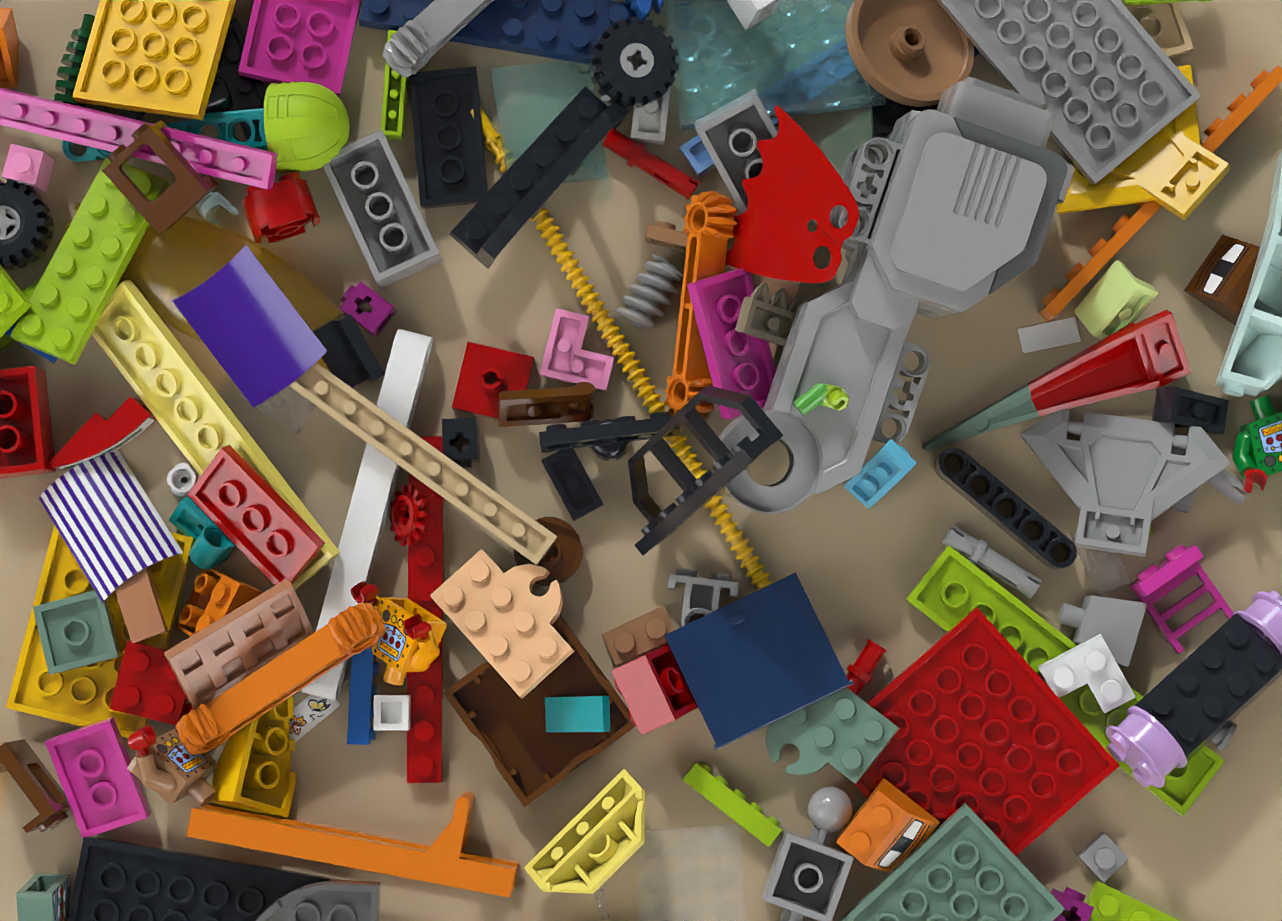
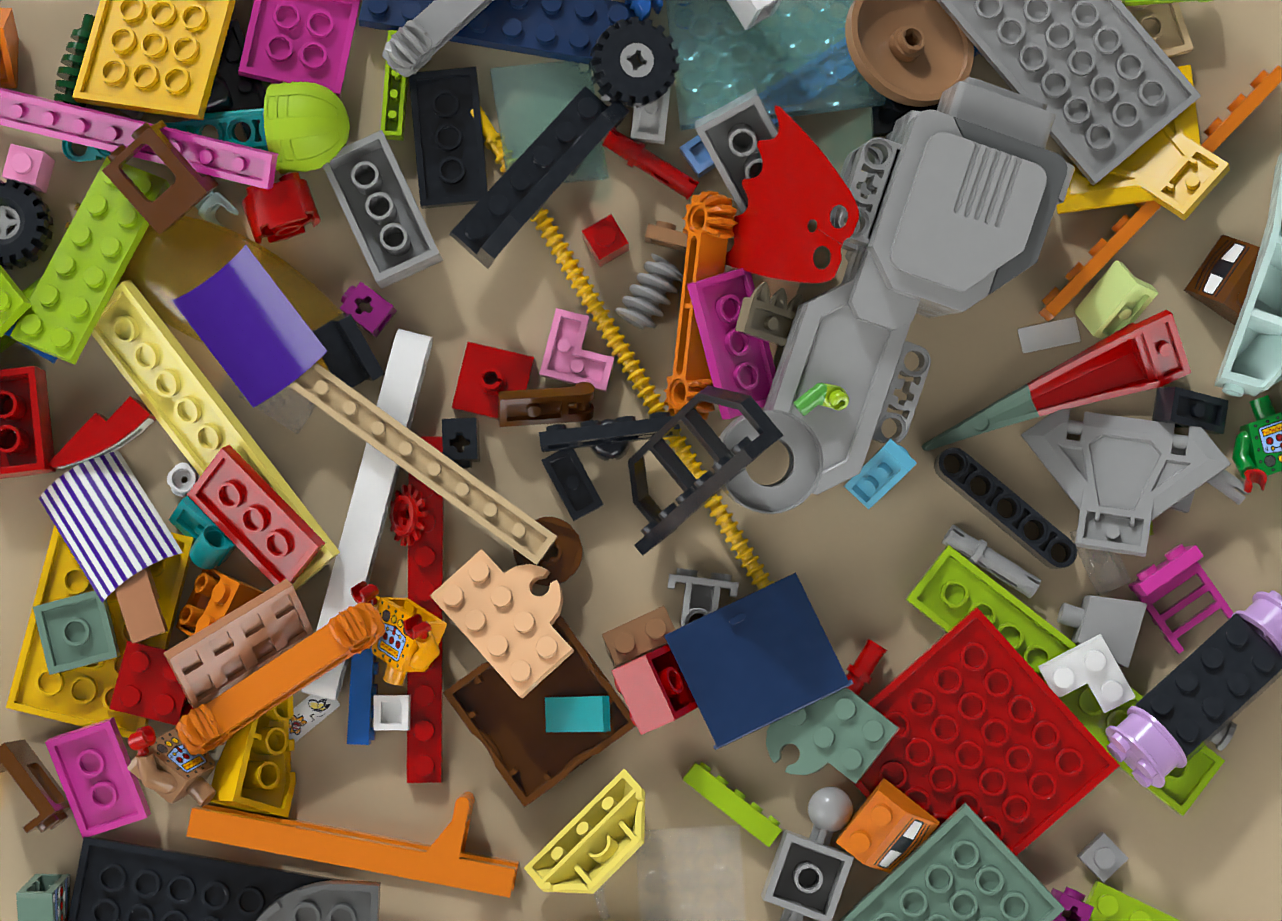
none -> red brick [582,214,629,267]

